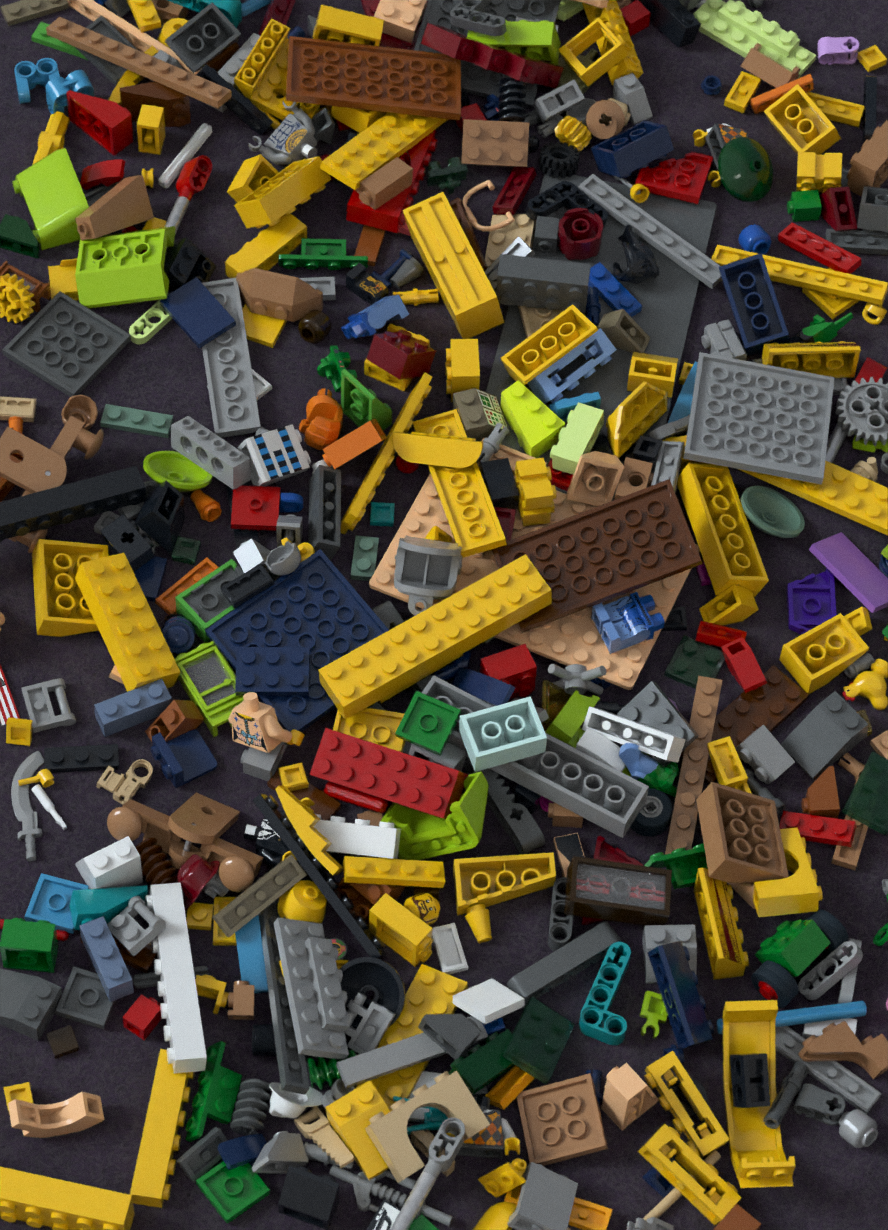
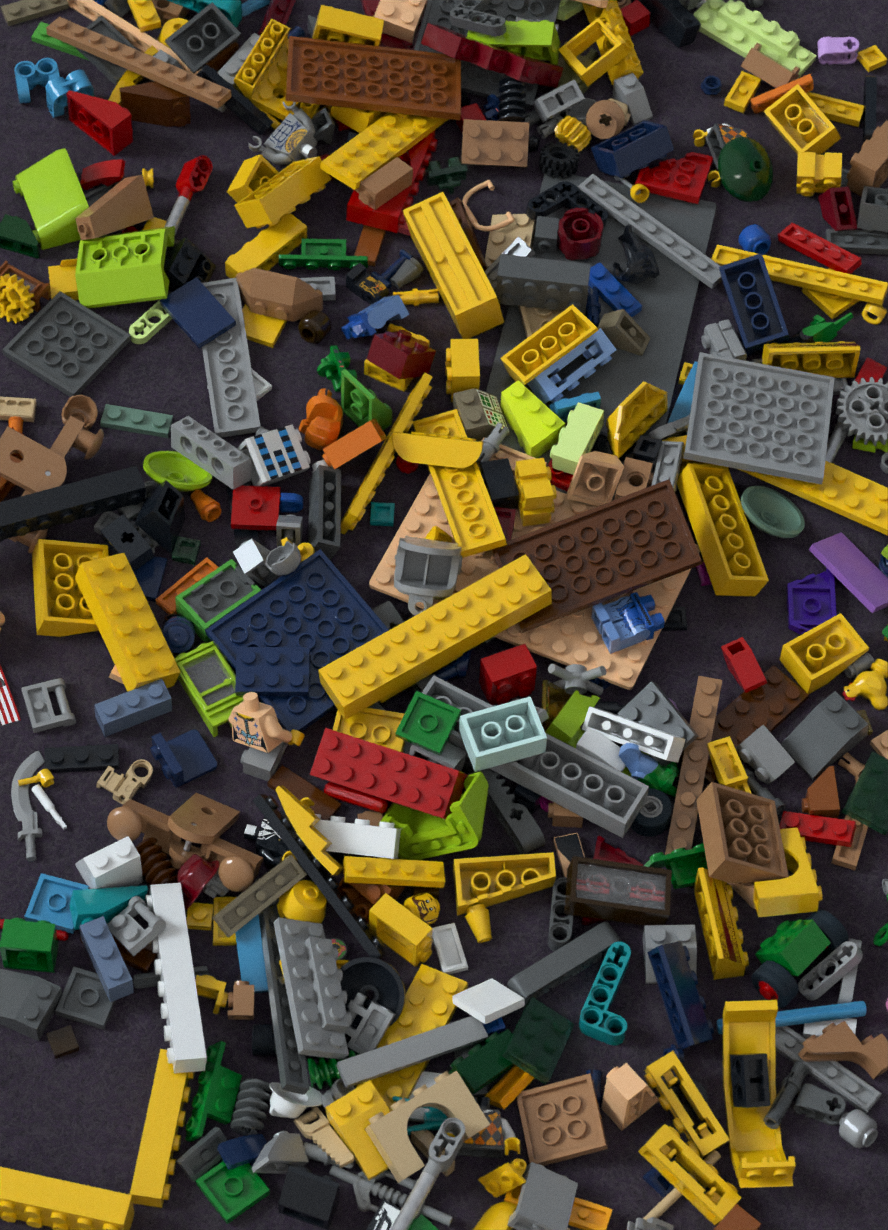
yellow plate [3,1082,34,1115] -> none
yellow plate [6,717,32,746] -> none
light nougat arch [8,1092,104,1138] -> none
yellow piece [32,111,70,165] -> none
red brick [123,994,162,1040] -> none
yellow brick [137,104,166,155] -> none
dark orange slope [145,700,205,742] -> none
white axle [158,123,212,188] -> none
black plate [220,564,274,608] -> none
yellow tile [278,762,308,792] -> none
sand green plate [351,536,379,581] -> none
dark grey slope [418,1014,481,1060] -> none
dark blue slope [451,667,515,706] -> none
dark red plate [492,167,536,215] -> none
yellow slope [627,352,678,398] -> none
lime plate [640,990,668,1038] -> none
clear green plate [664,635,725,689] -> none
red plate [695,621,747,647] -> none
yellow slope [699,584,759,626] -> none
green brick [787,190,822,222] -> none
yellow plate [844,606,872,636] -> none
tan piece [851,457,878,482] -> none

